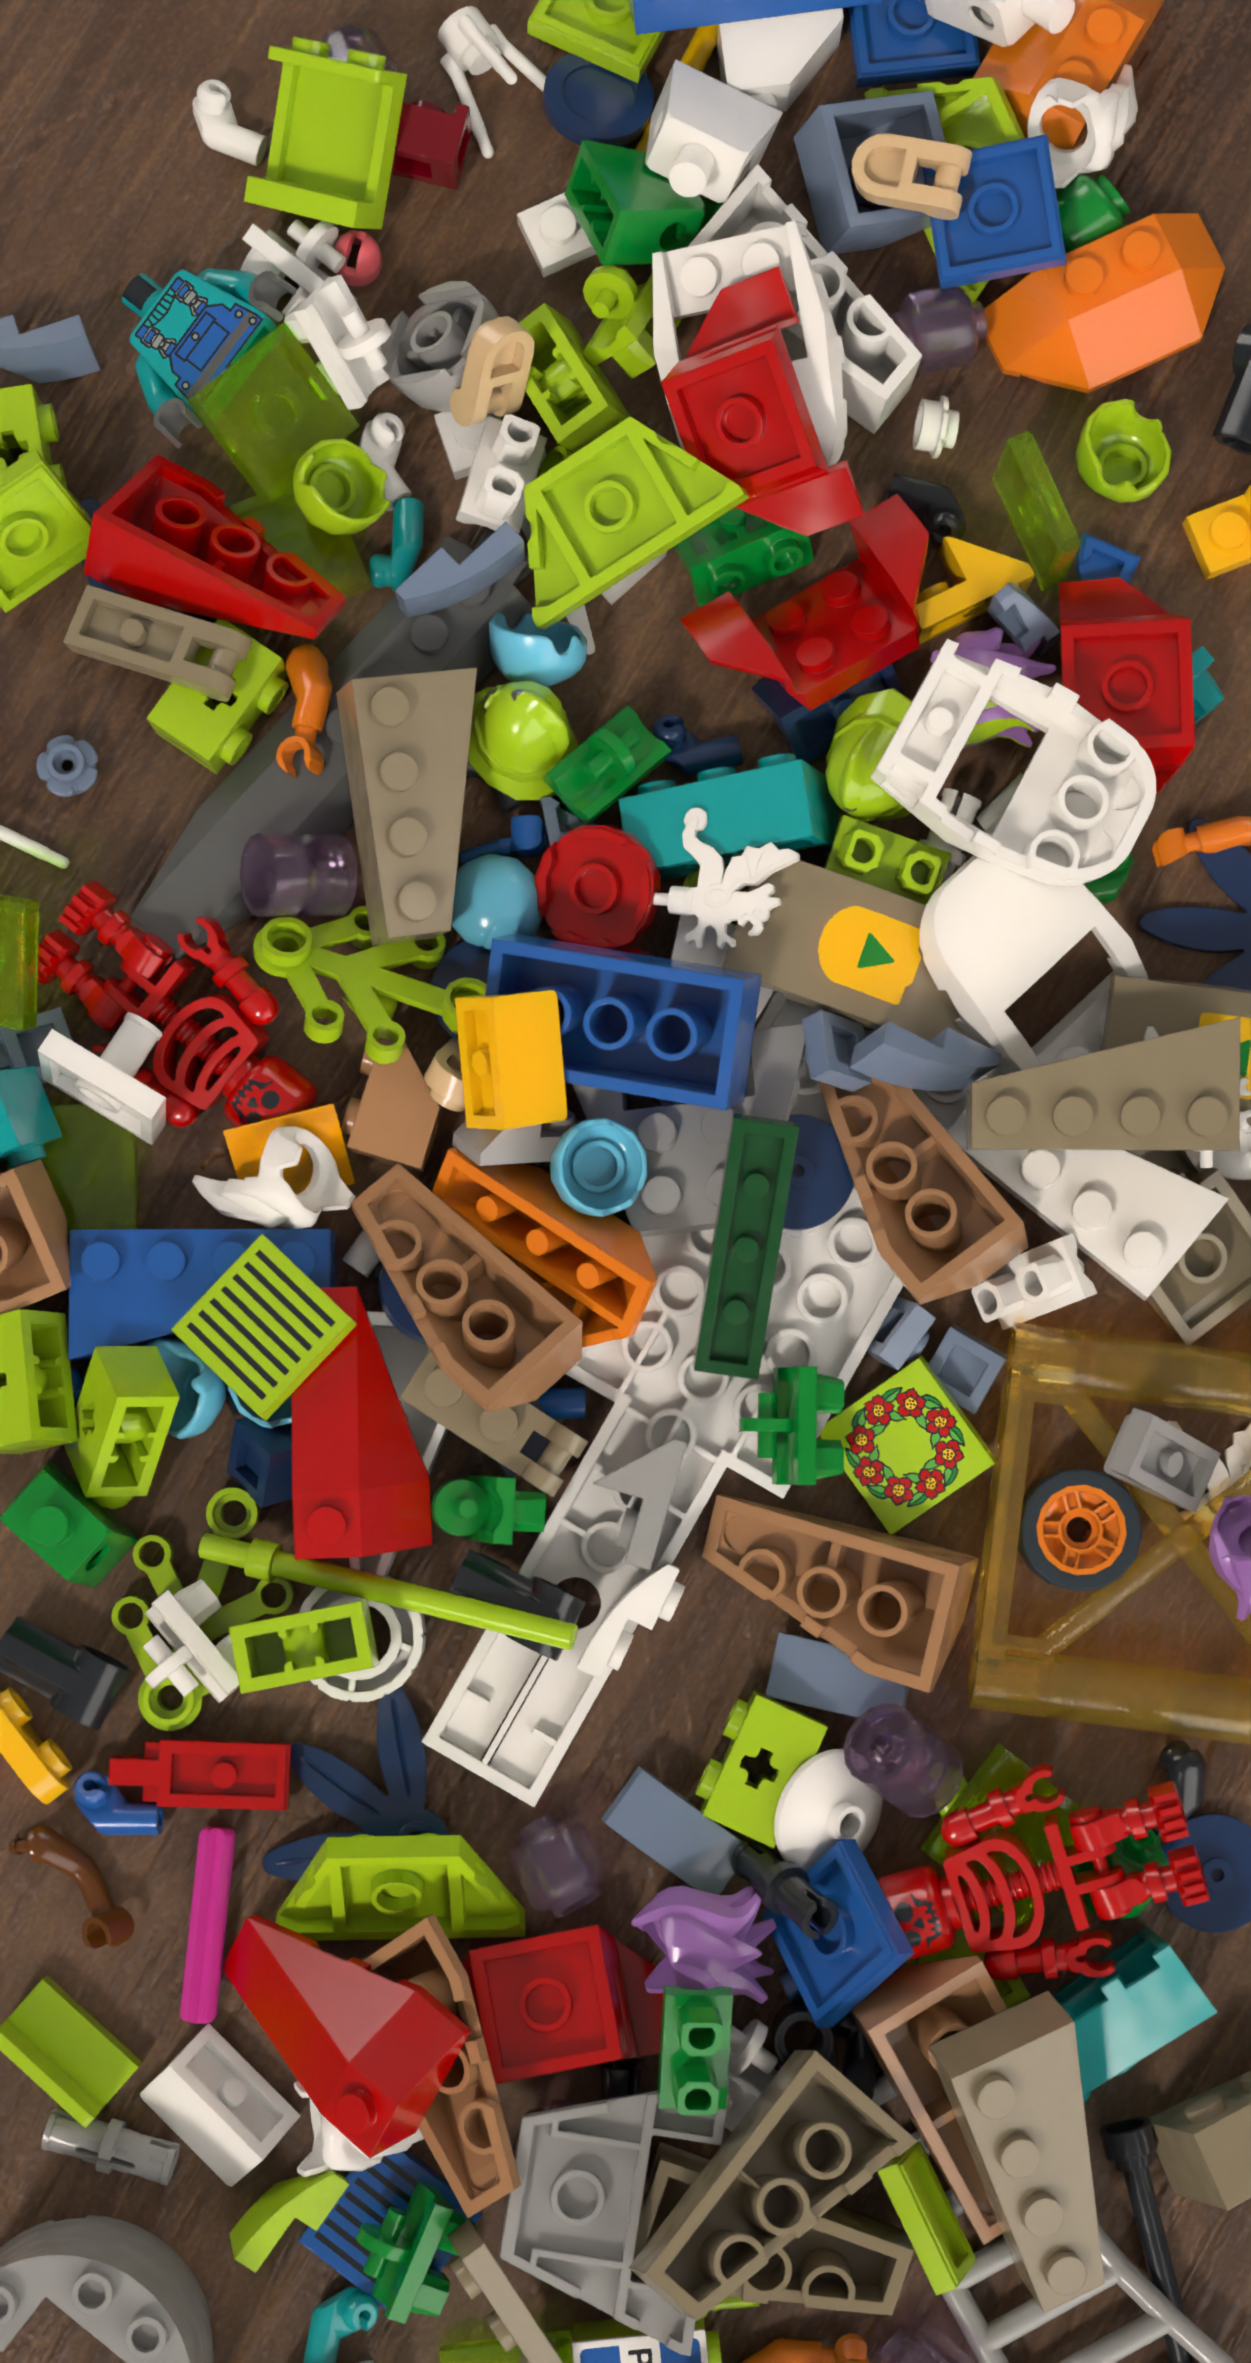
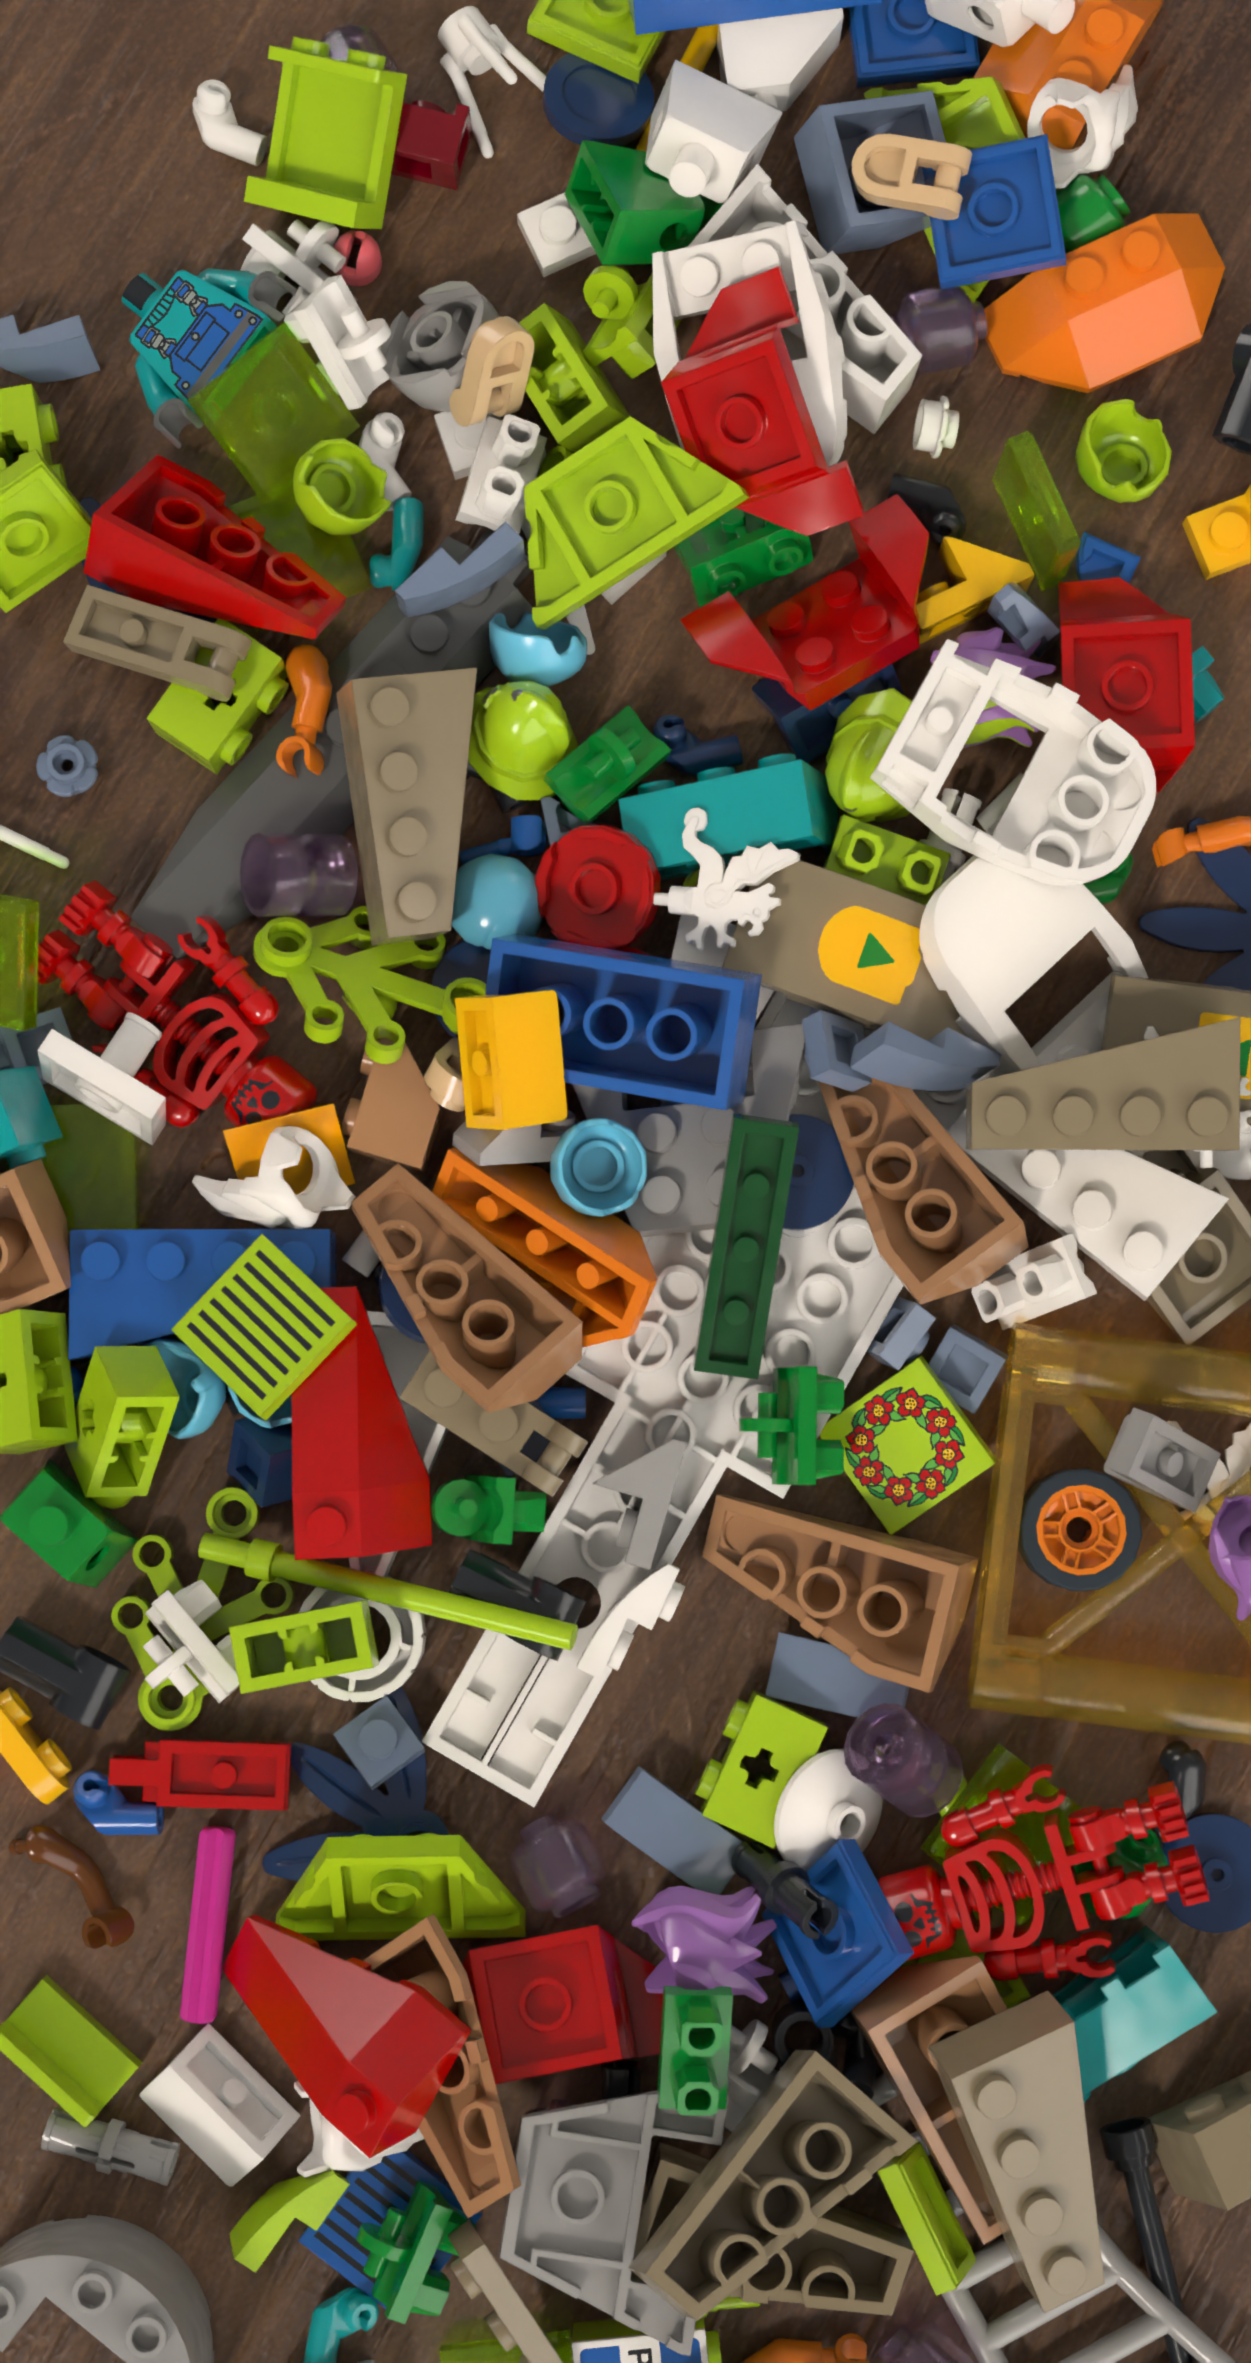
none -> sand blue plate [333,1695,425,1791]

